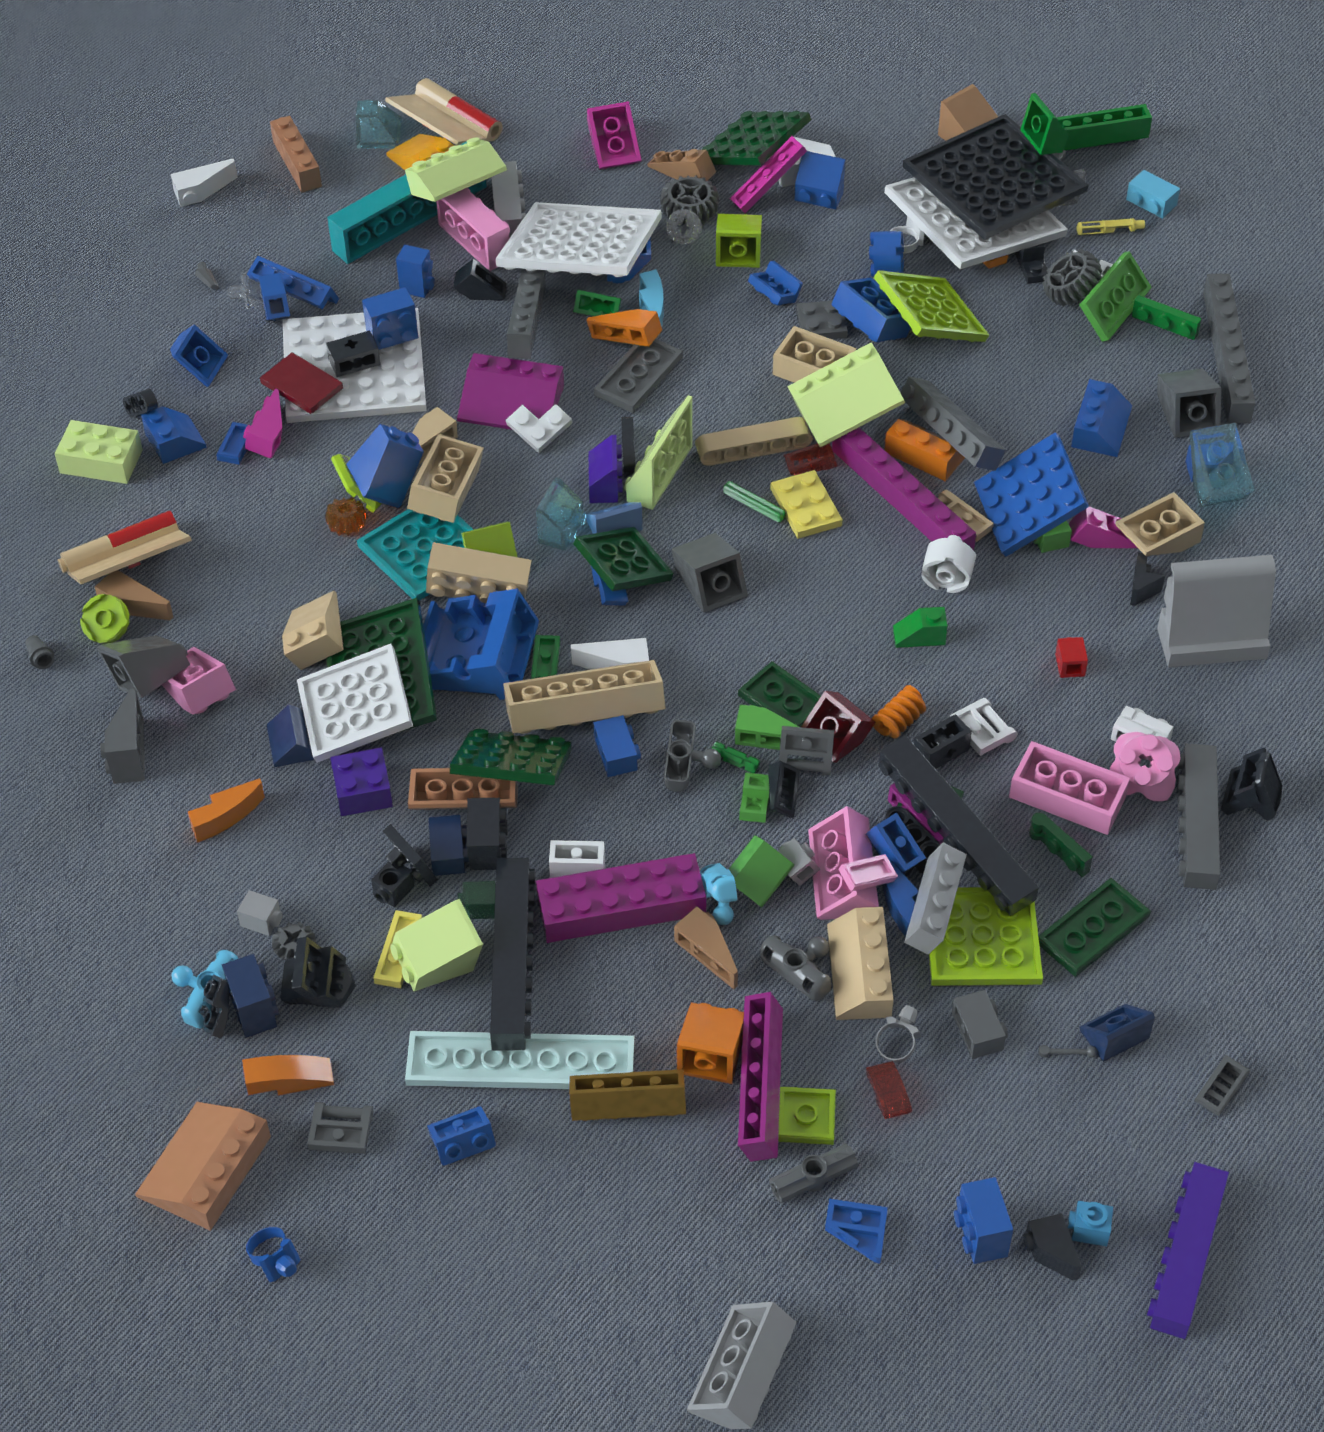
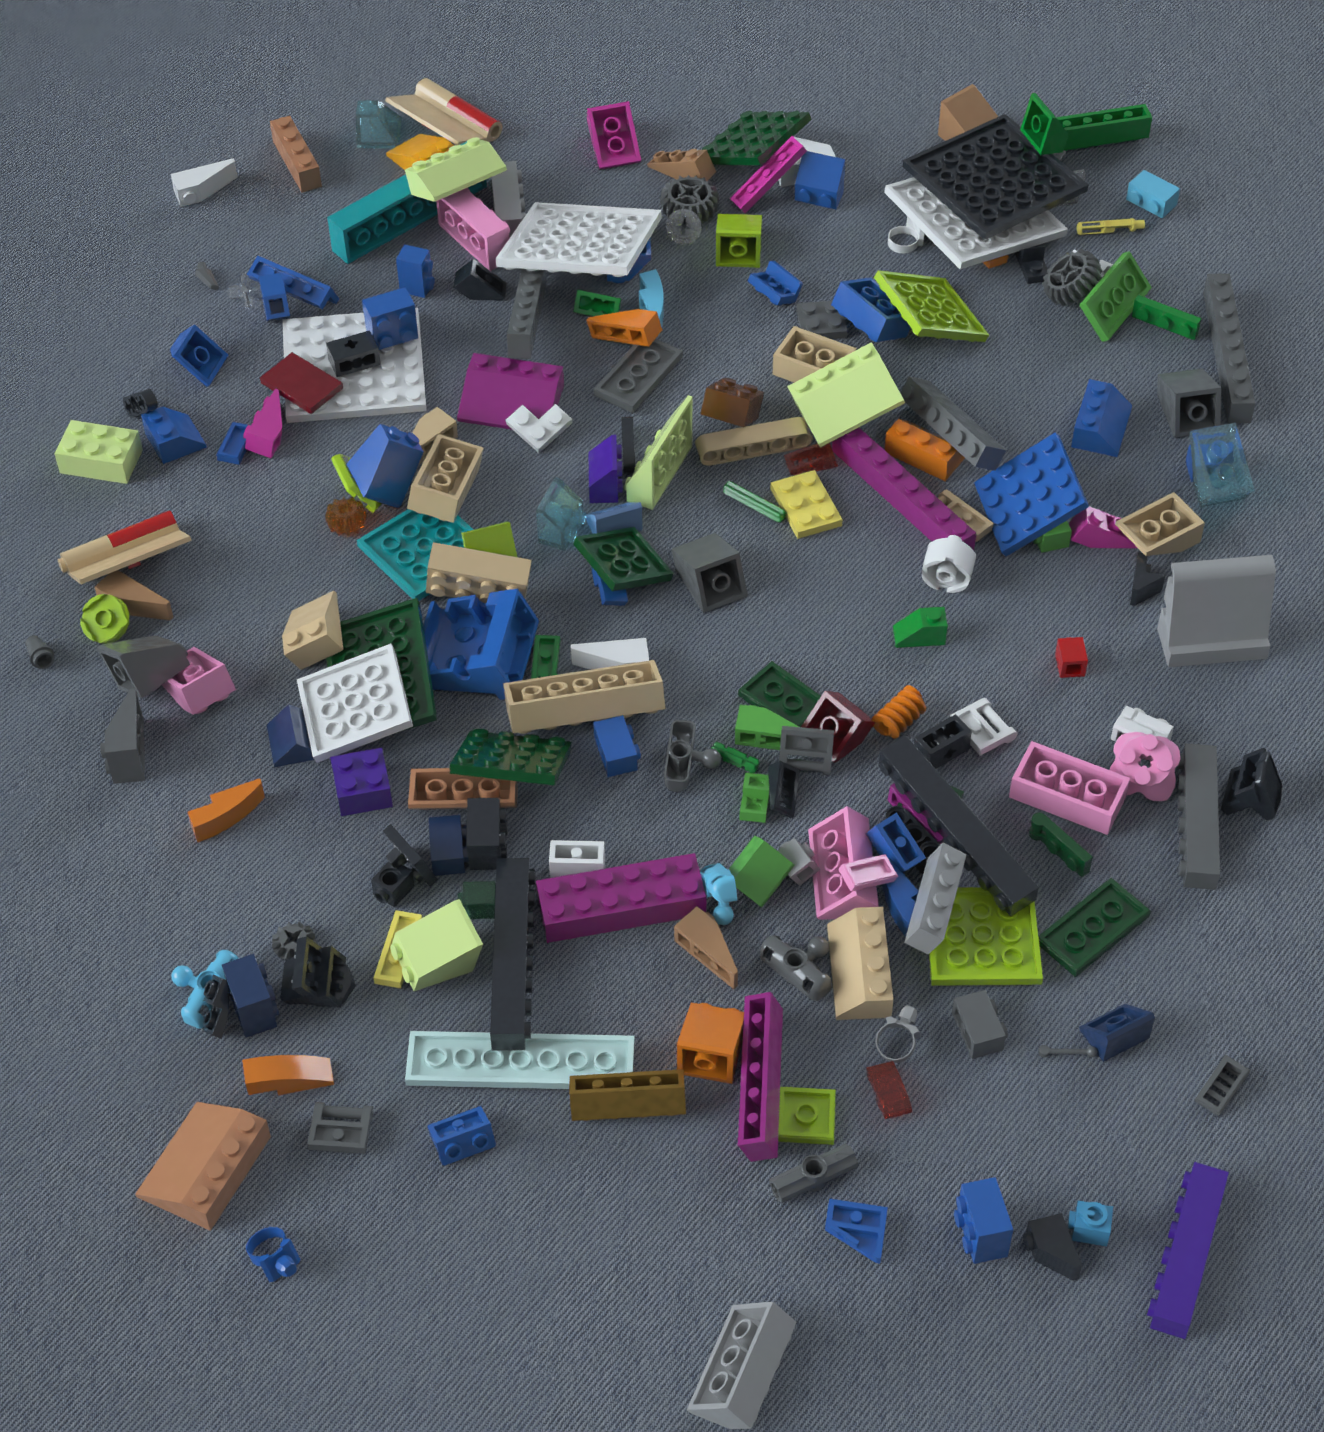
light grey brick [237,890,282,936] -> none
blue brick [869,231,904,277] -> none
none -> reddish brown brick [700,378,764,427]

